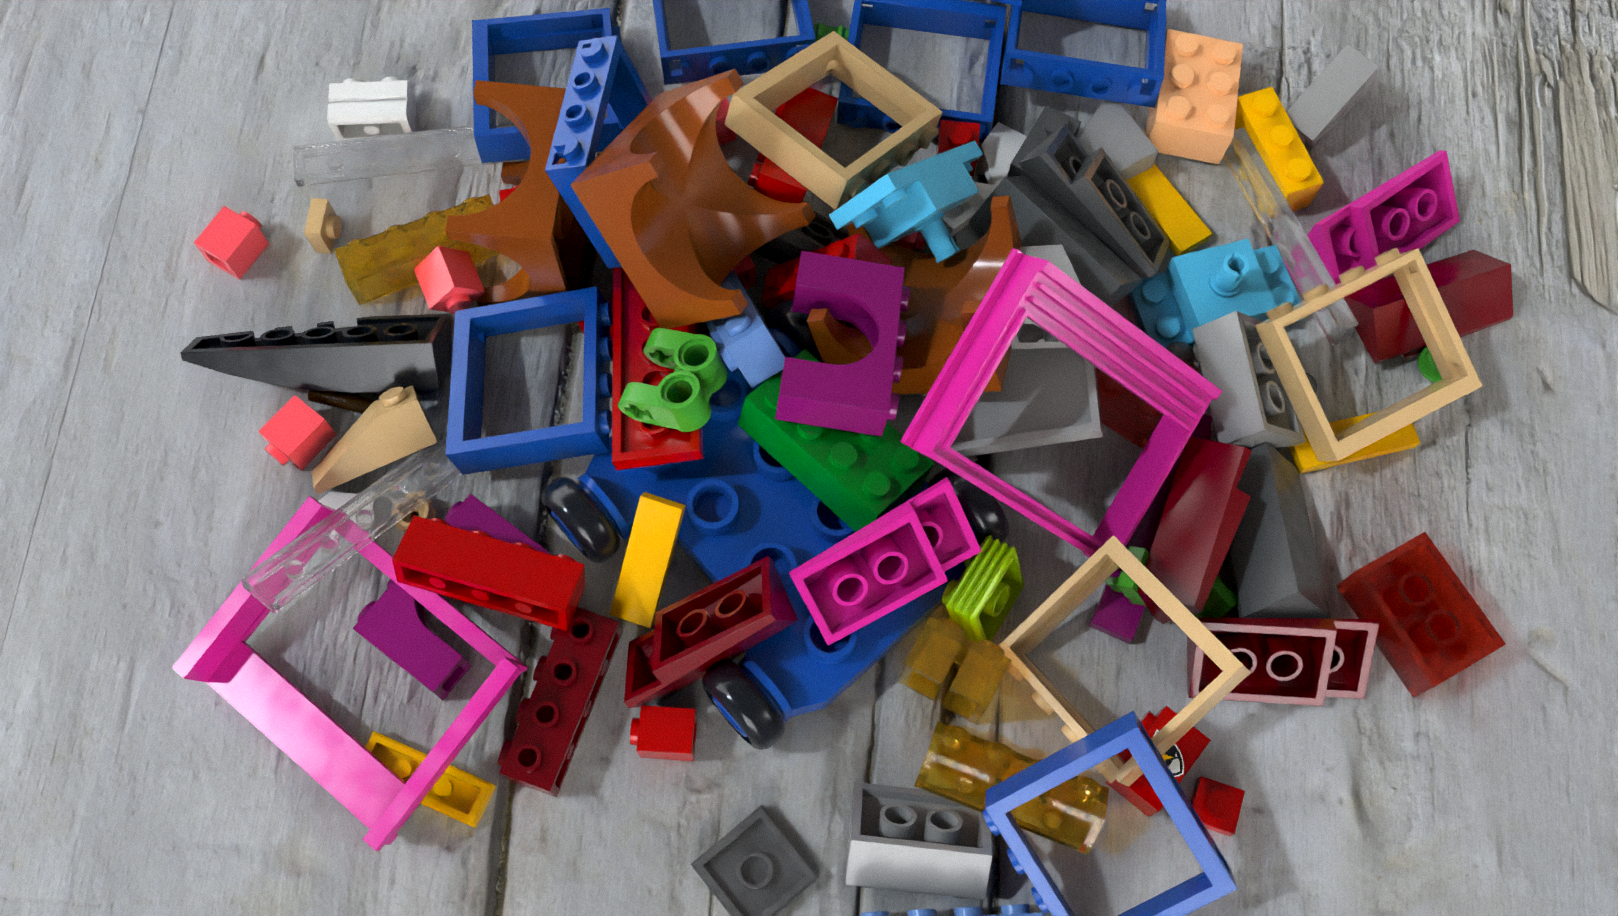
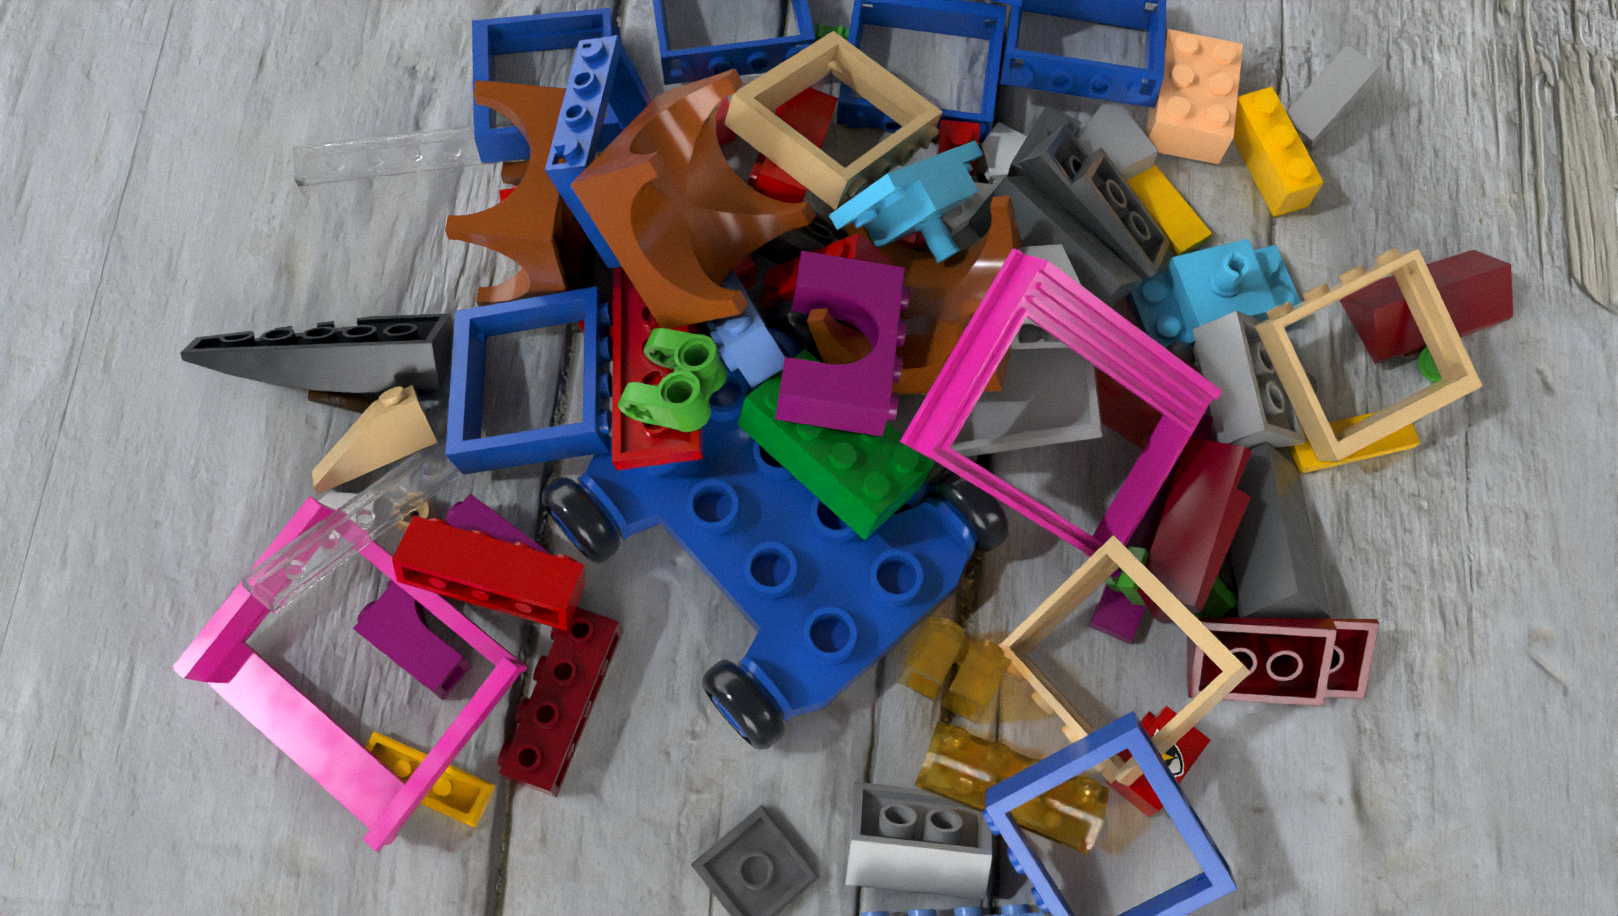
coral brick [194,206,269,280] -> none
coral brick [258,395,337,471] -> none
tan plate [304,198,341,254] -> none
white brick [327,77,417,141] -> none
clear yellow brick [334,194,501,305] -> none
coral brick [414,246,485,314] -> none
yellow tile [610,492,686,628] -> none
dark red slope [624,556,798,708] -> none
red brick [630,705,698,761] -> none
dark pink slope [789,477,982,646] -> none
lime brick [942,535,1025,651] -> none
red plate [1191,776,1245,836] -> none
clear tile [1223,127,1359,346] -> none
dark pink slope [1294,150,1460,288] -> none
clear red brick [1336,532,1506,698] -> none

